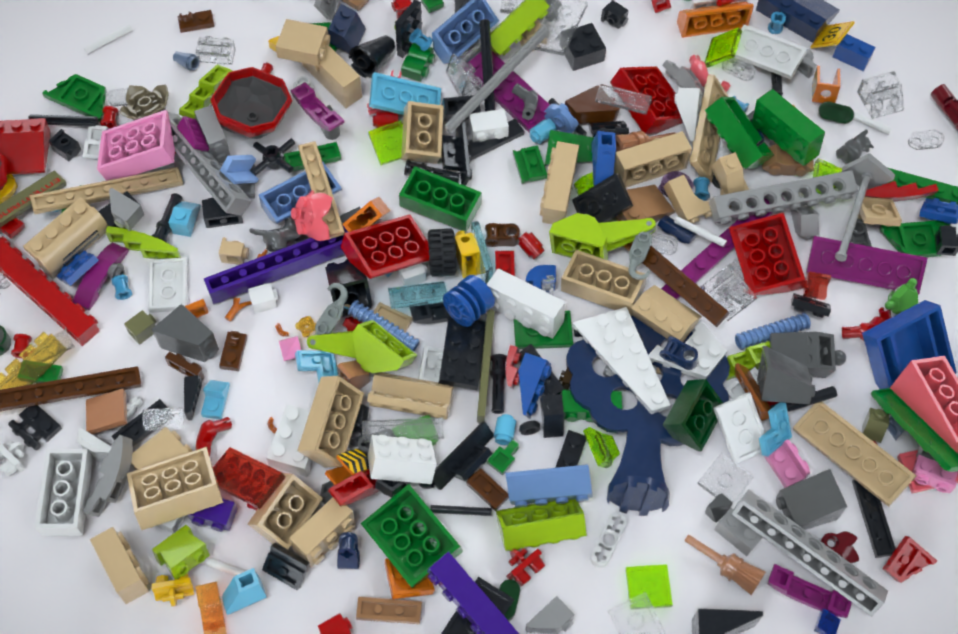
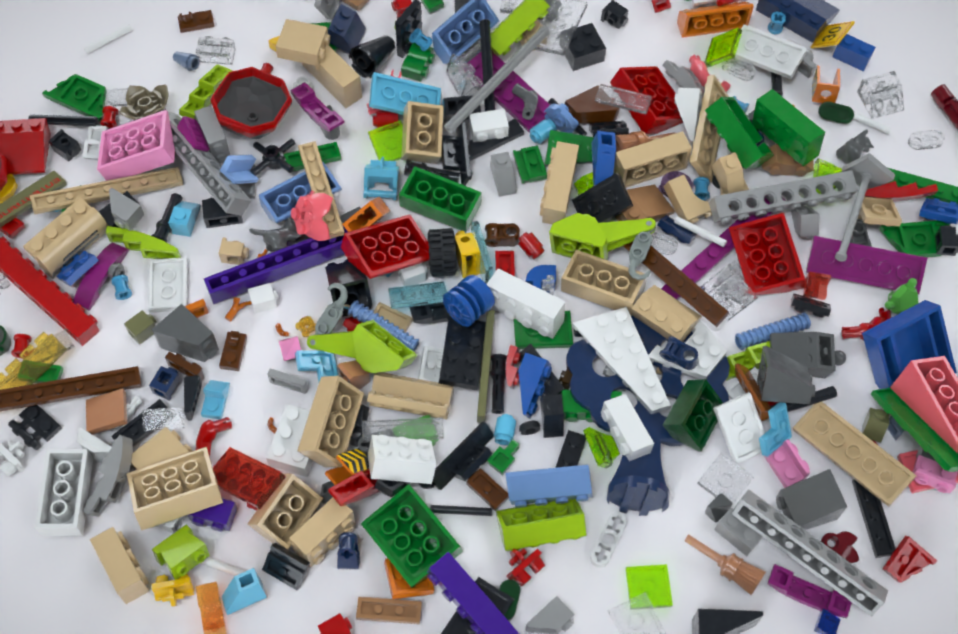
none -> dark blue brick [149,366,181,401]
none -> light grey tile [267,368,308,394]
none -> medium azure piece [363,157,399,201]
none -> light grey slope [490,152,517,197]
none -> white brick [601,394,654,461]

